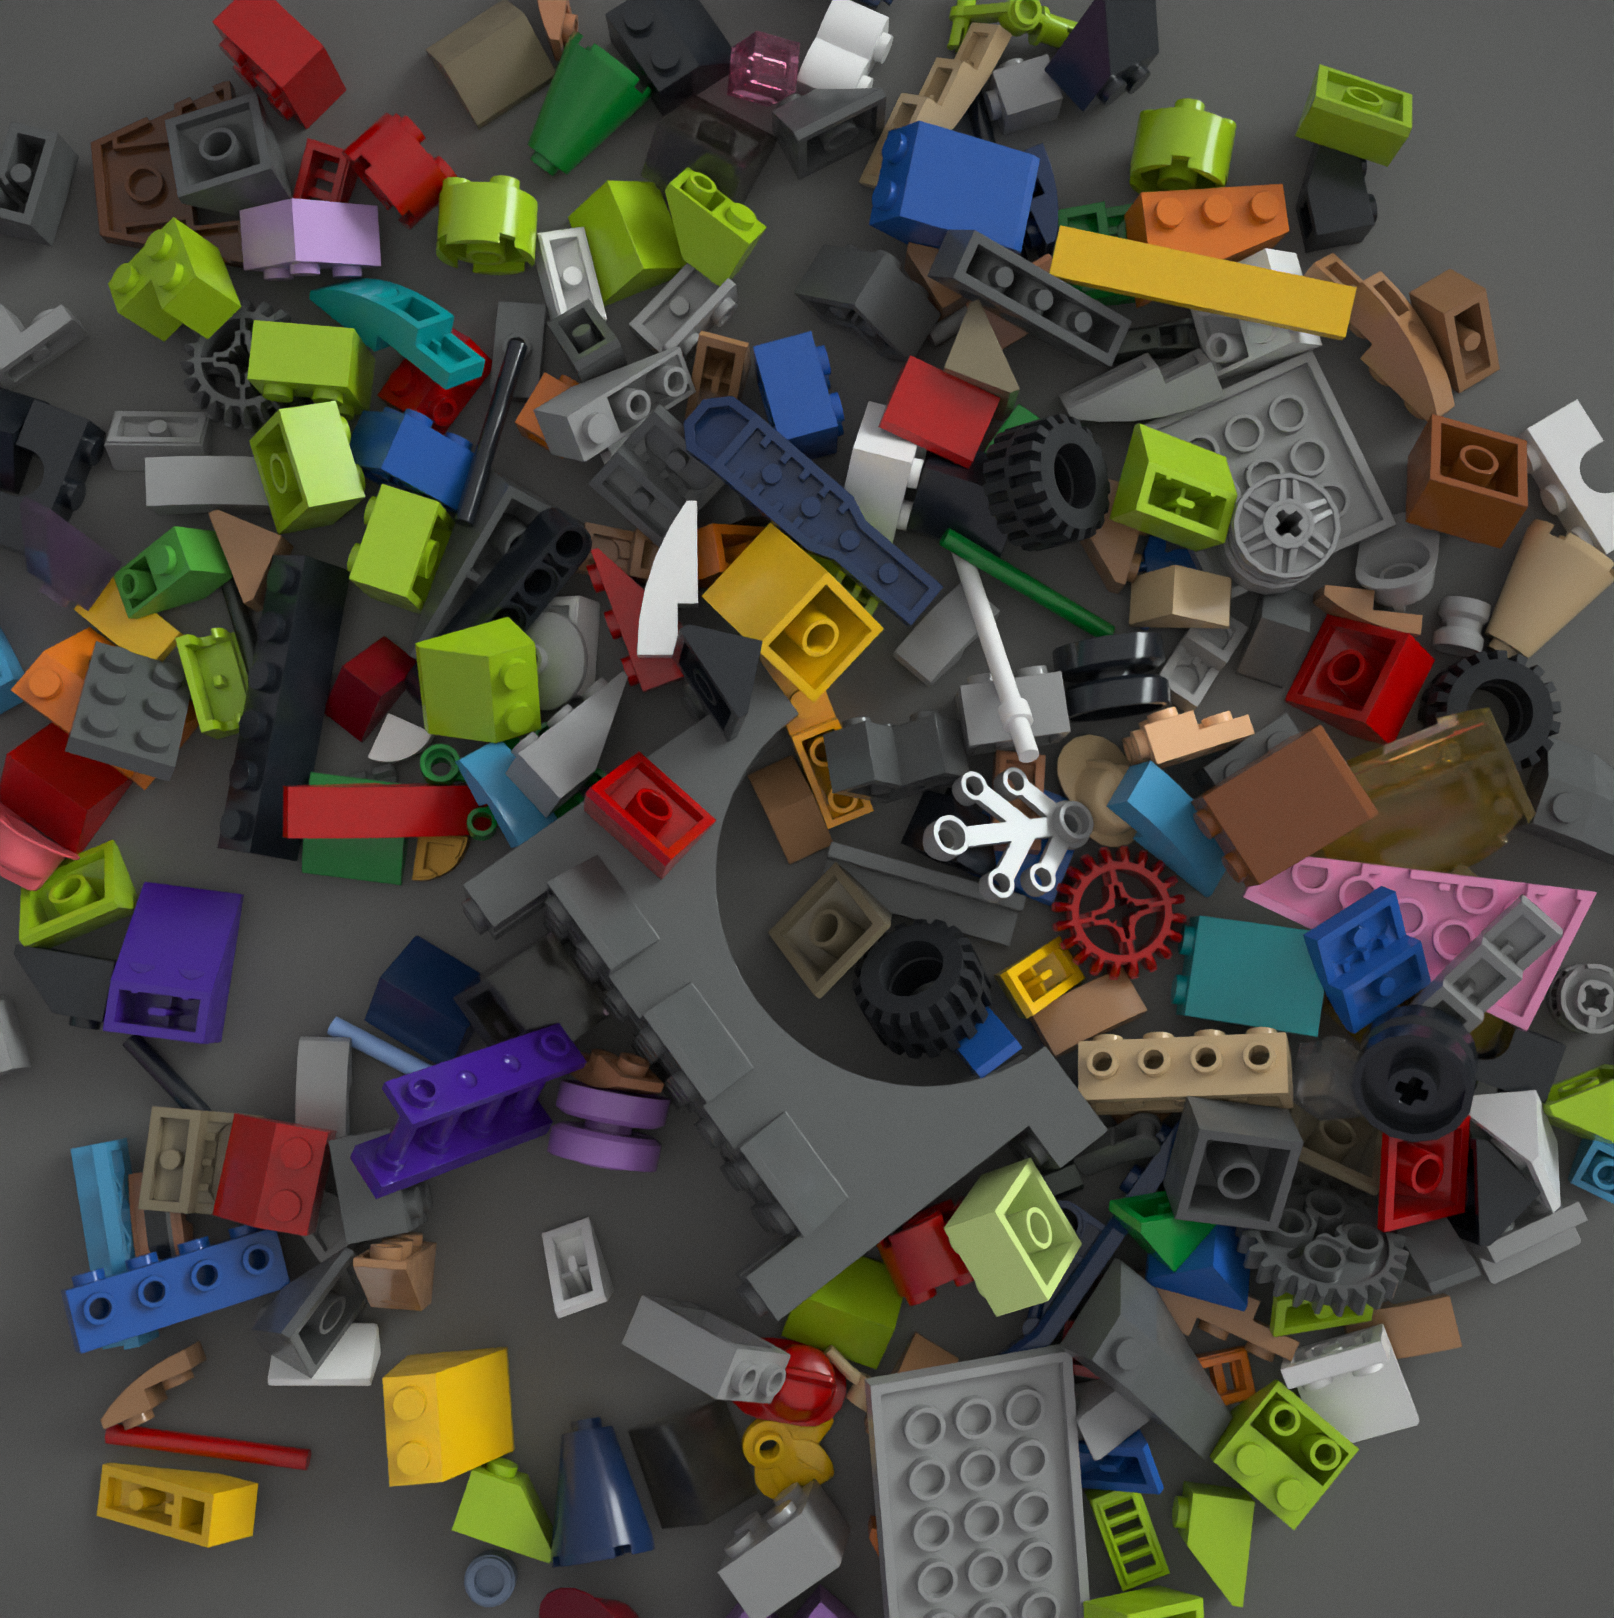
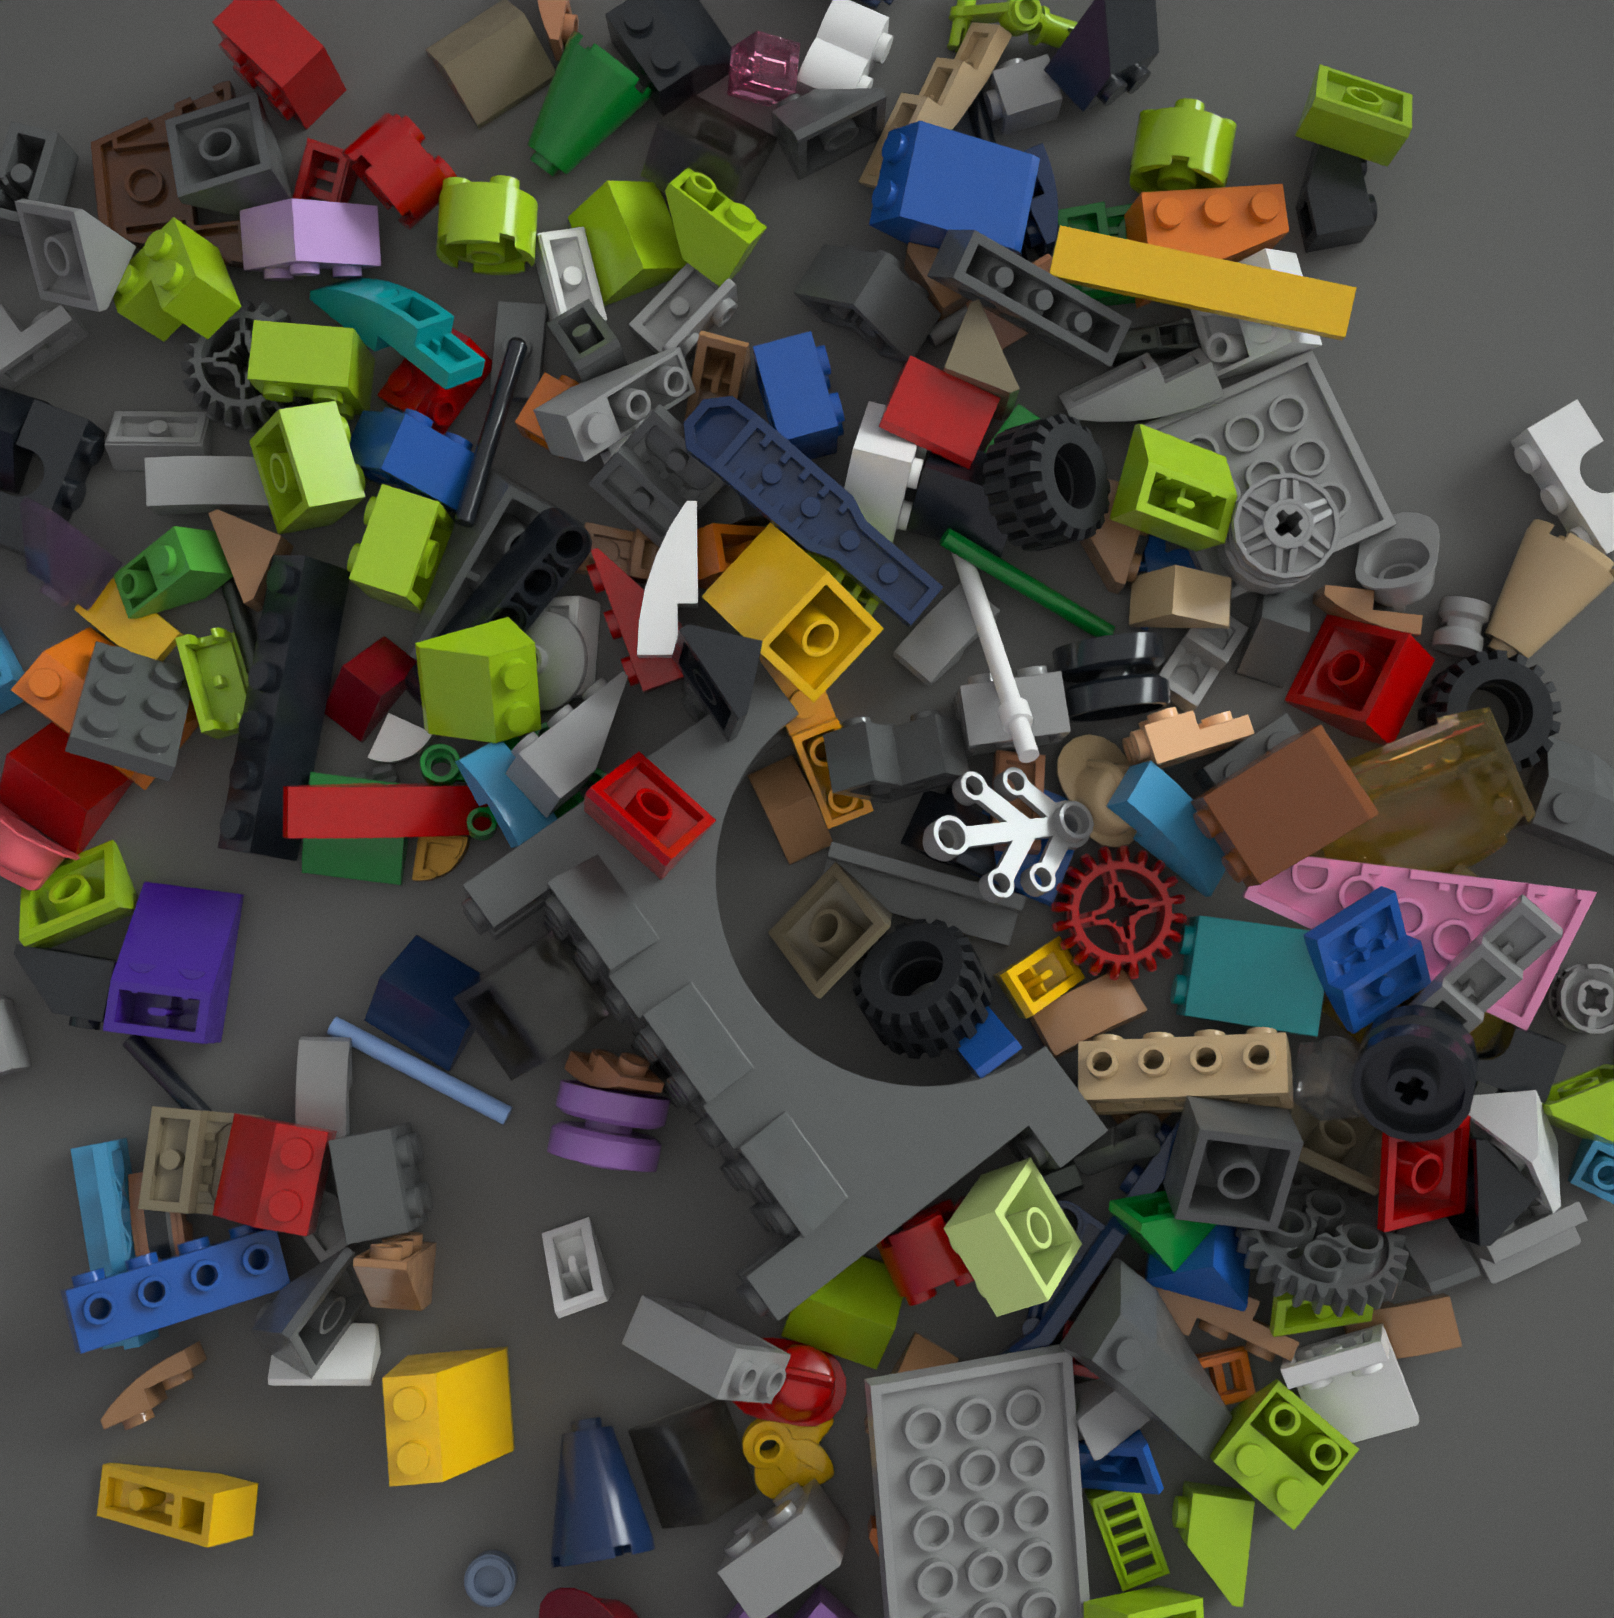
red bar [105,1424,311,1470] -> none
dark purple fence [350,1023,587,1199] -> none
lime slope [452,1457,553,1564] -> none
tan hand [824,1345,872,1412] -> none
medium nougat slope [1304,253,1455,422] -> none
dark orange brick [1405,414,1528,549] -> none
medium nougat slope [1409,269,1500,393] -> none
none -> light grey slope [14,199,136,312]

